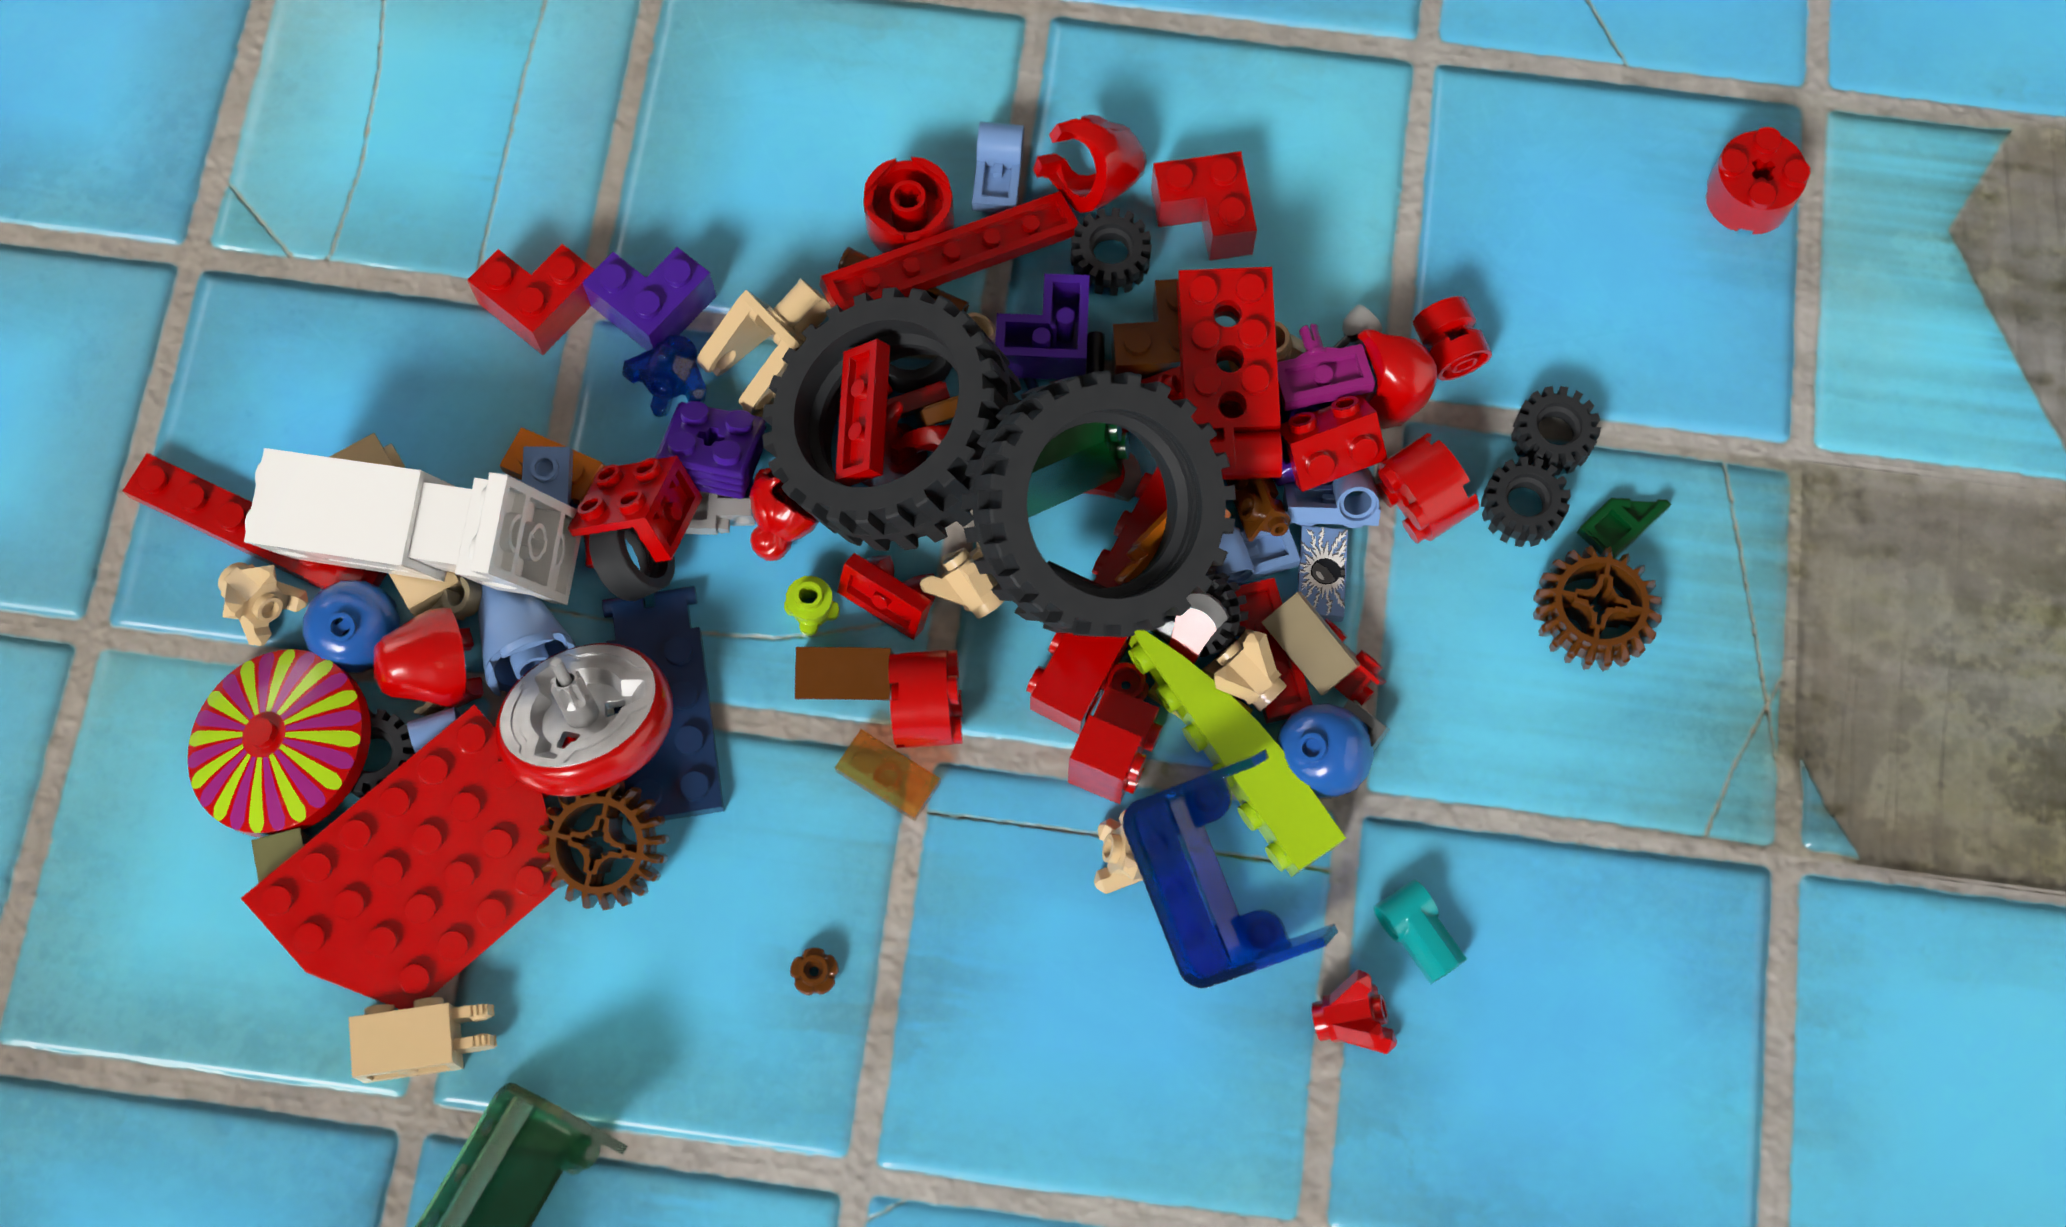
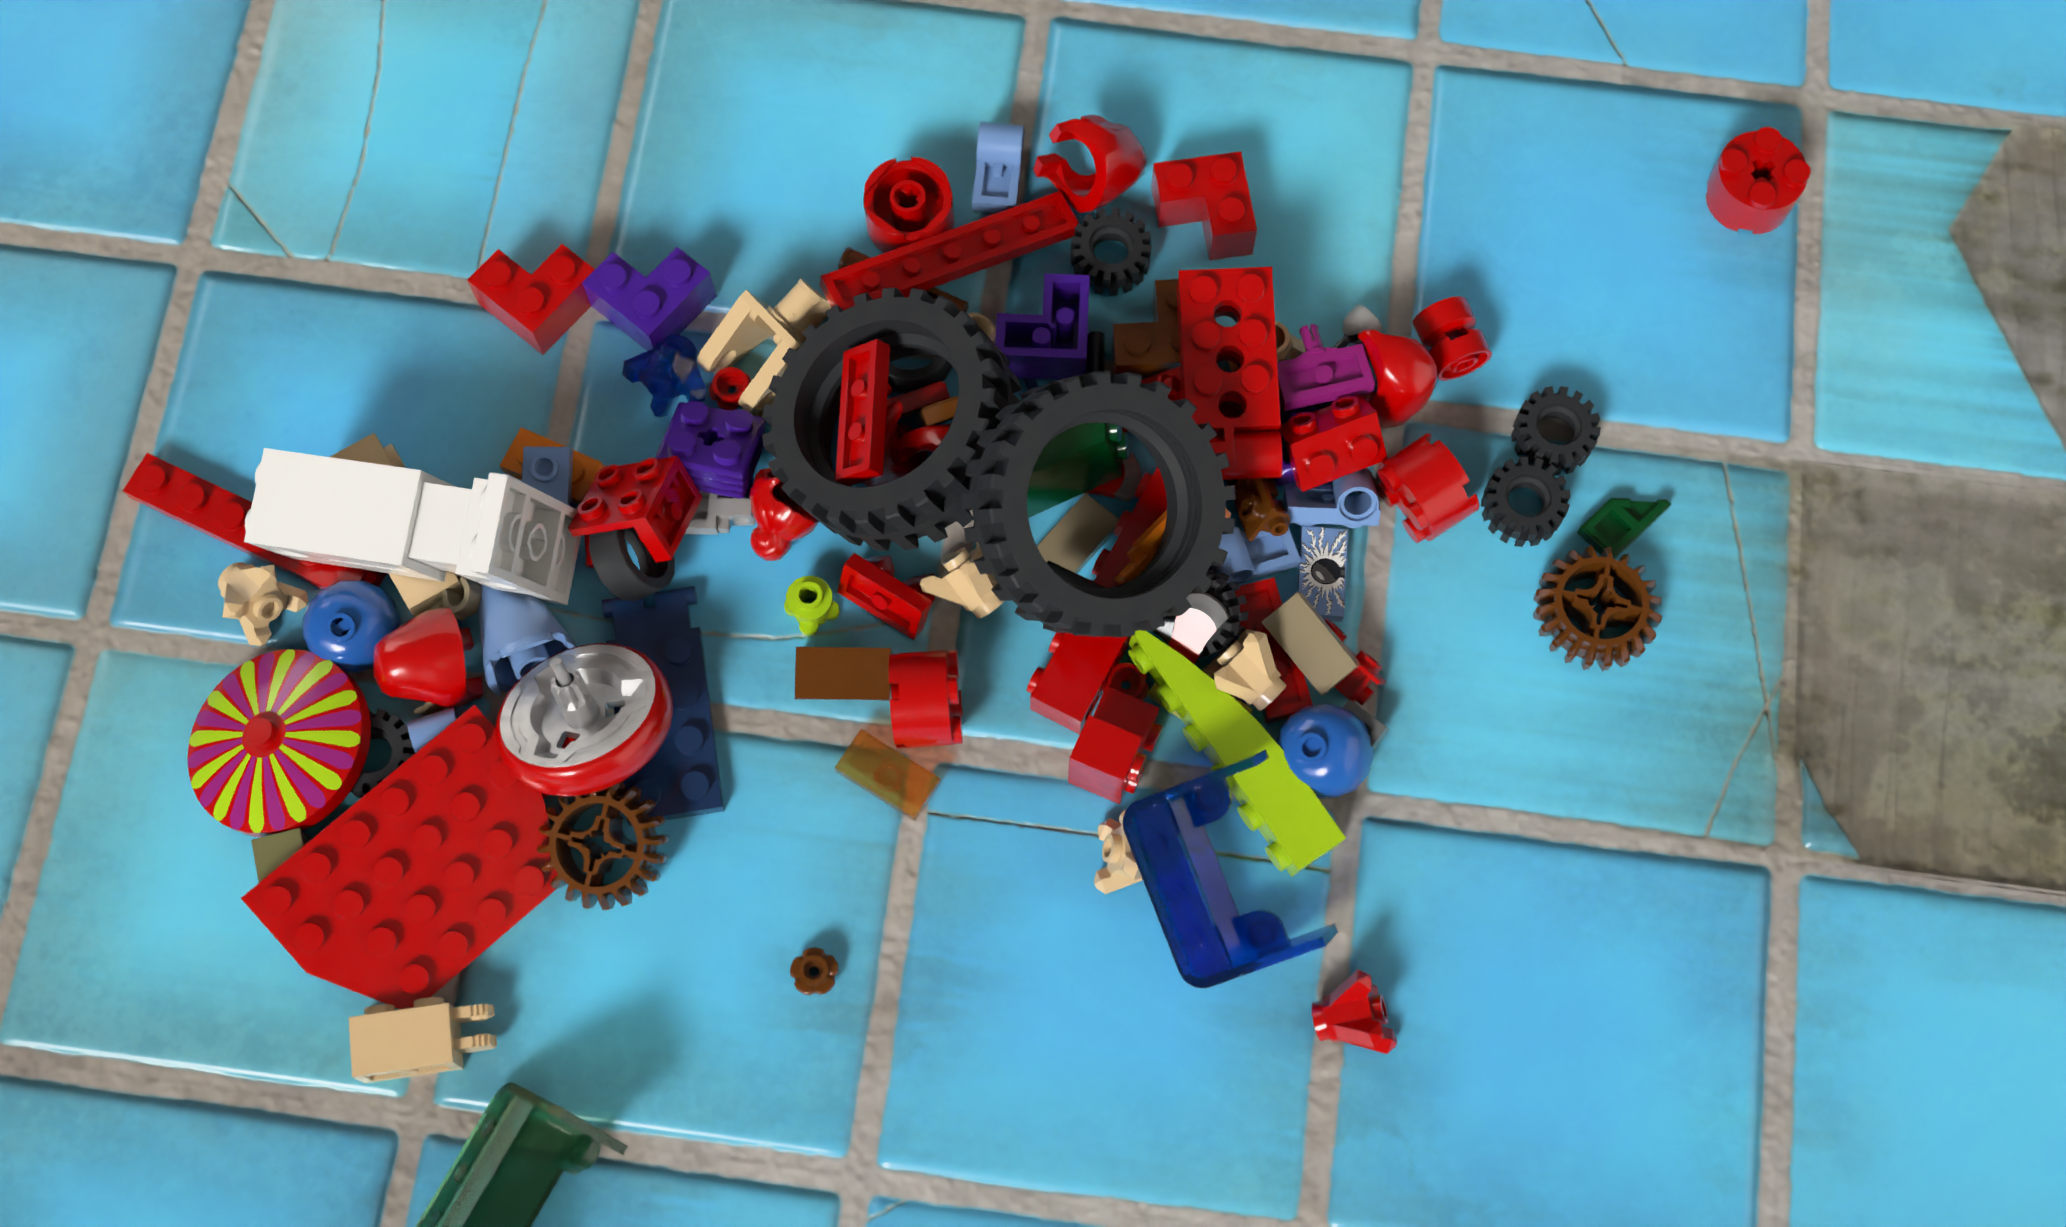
teal piece [1373,880,1467,984] -> none
none -> red plate [709,367,752,411]
none -> dark tan tile [1037,493,1119,574]

